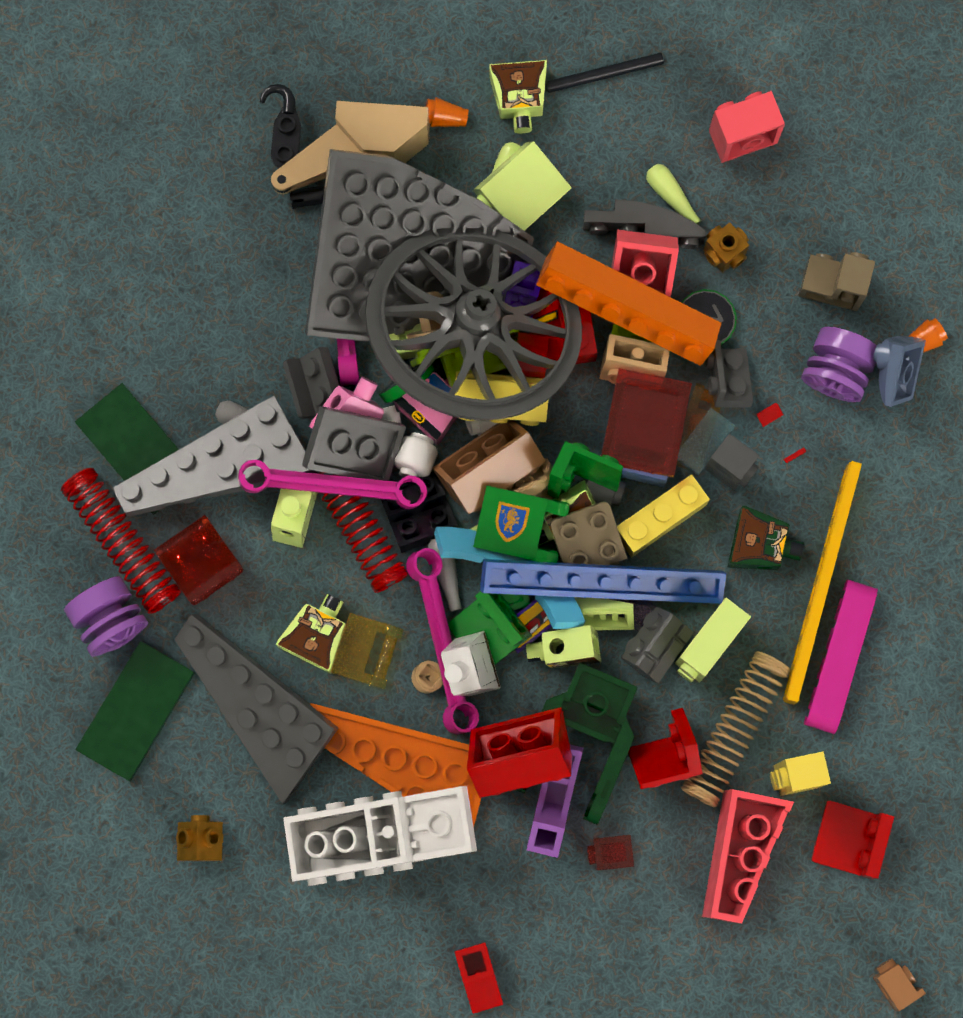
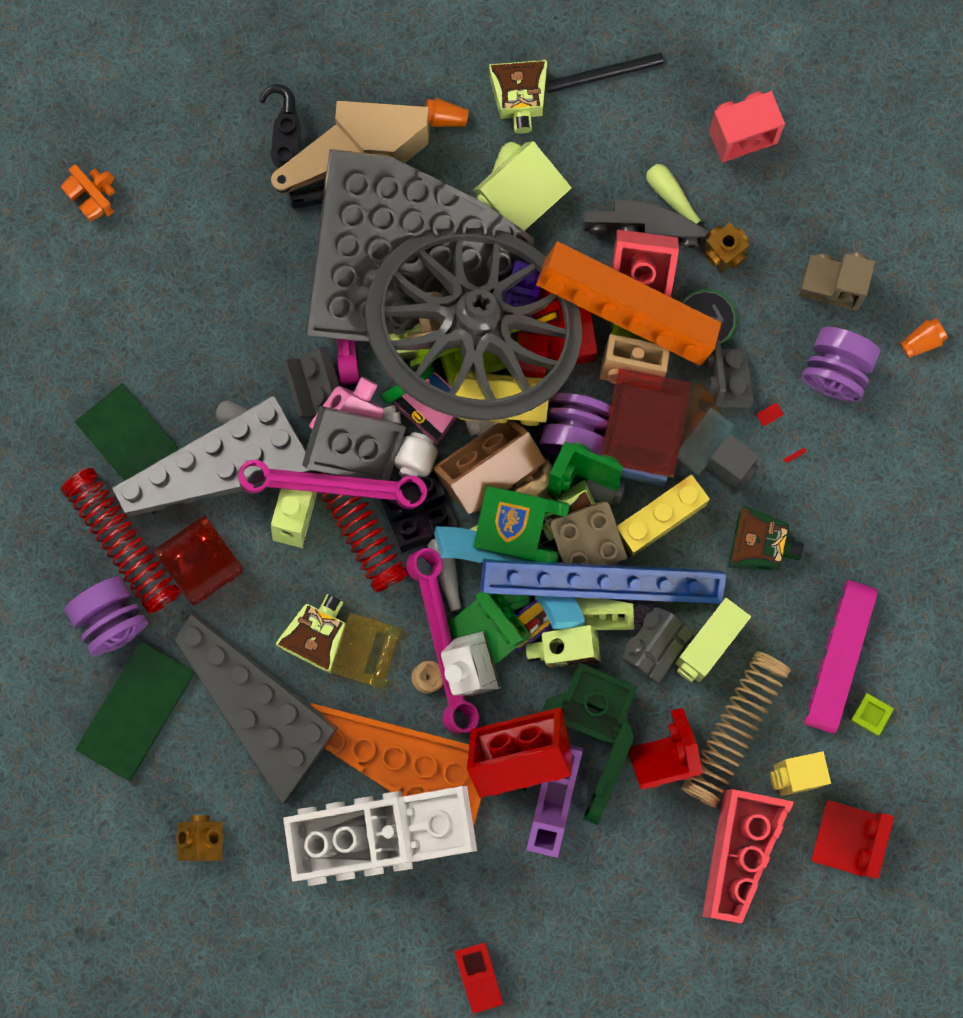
clear red bracket [587,835,634,871] -> none
yellow tile [783,461,862,705] -> none
medium nougat brick [872,958,926,1011] -> none
sand blue slope [873,336,926,407] -> none
none -> orange hips [60,164,115,222]
none -> medium lavender wheel [539,393,613,456]
none -> lime tile [850,693,894,737]

